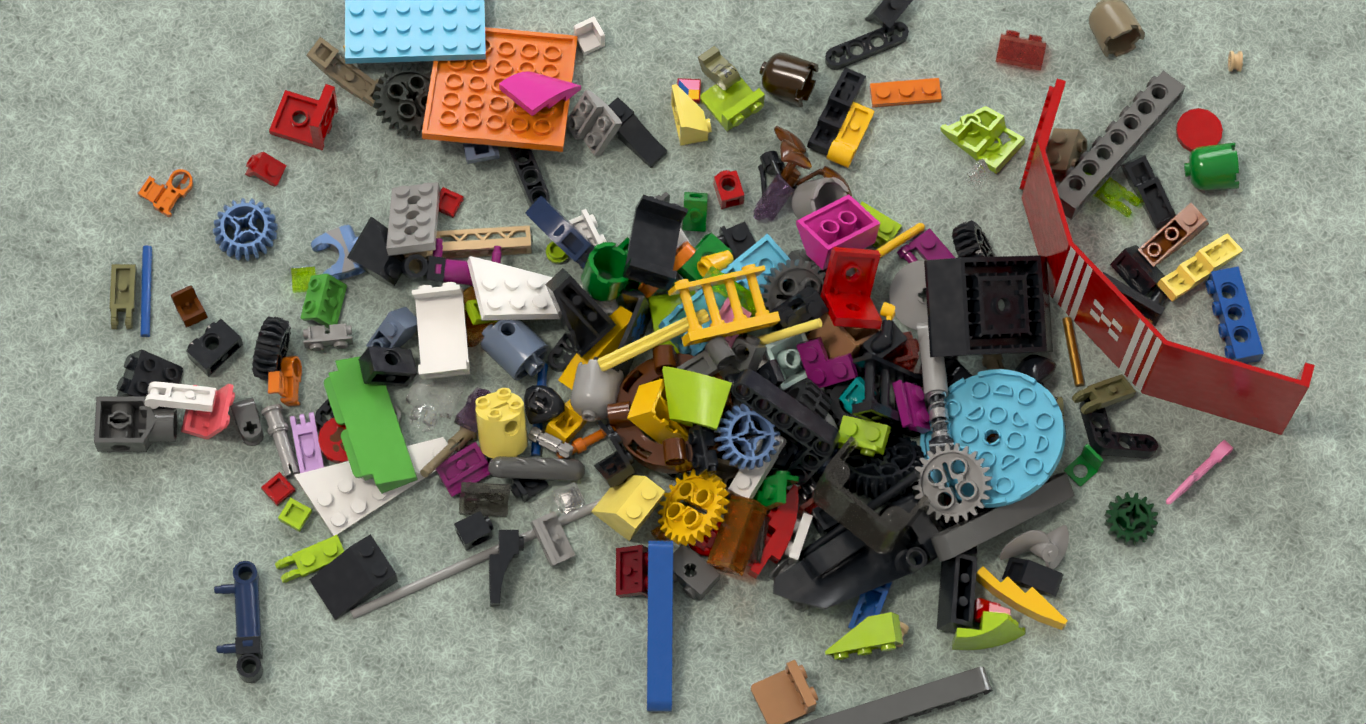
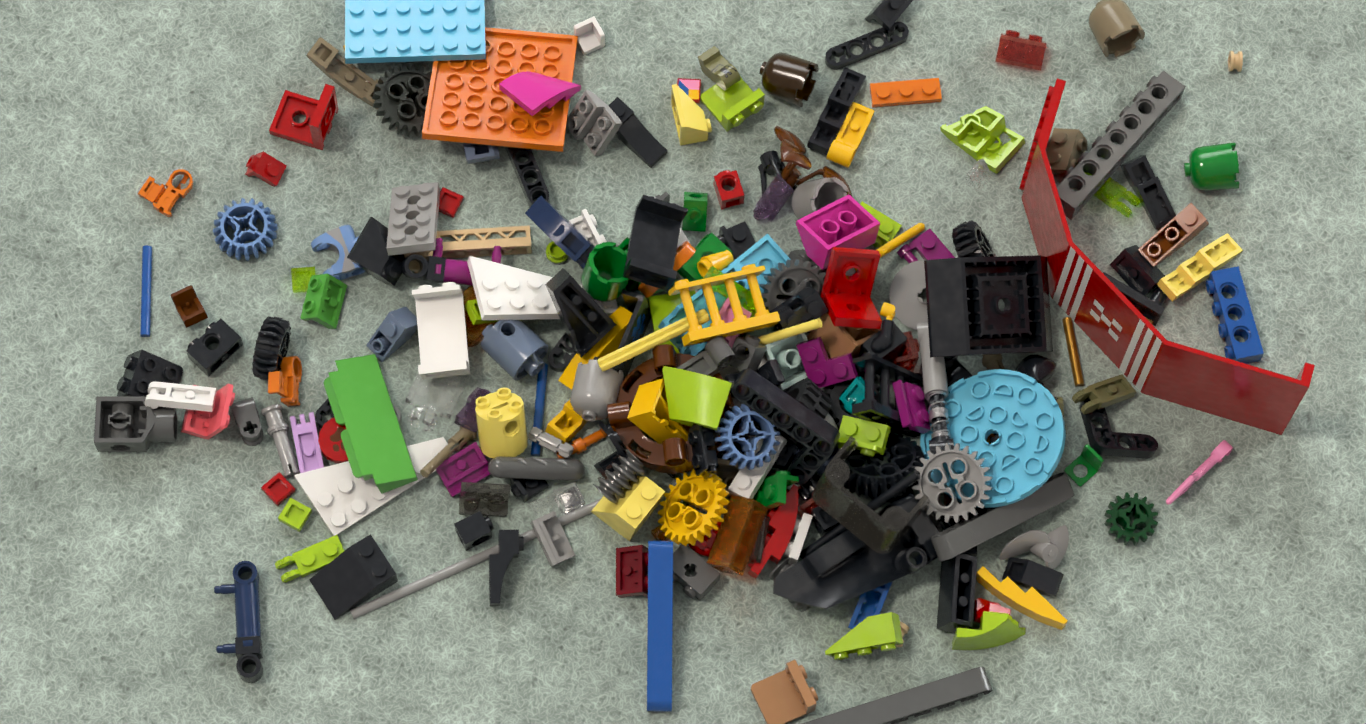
olive hinge [109,264,137,329] -> none
light grey hinge [303,323,353,351] -> none
black brick [358,346,417,387] -> none
black piece [524,385,565,424] -> none
red tile [1176,108,1223,152] -> none
none -> dark grey piece [593,449,646,504]

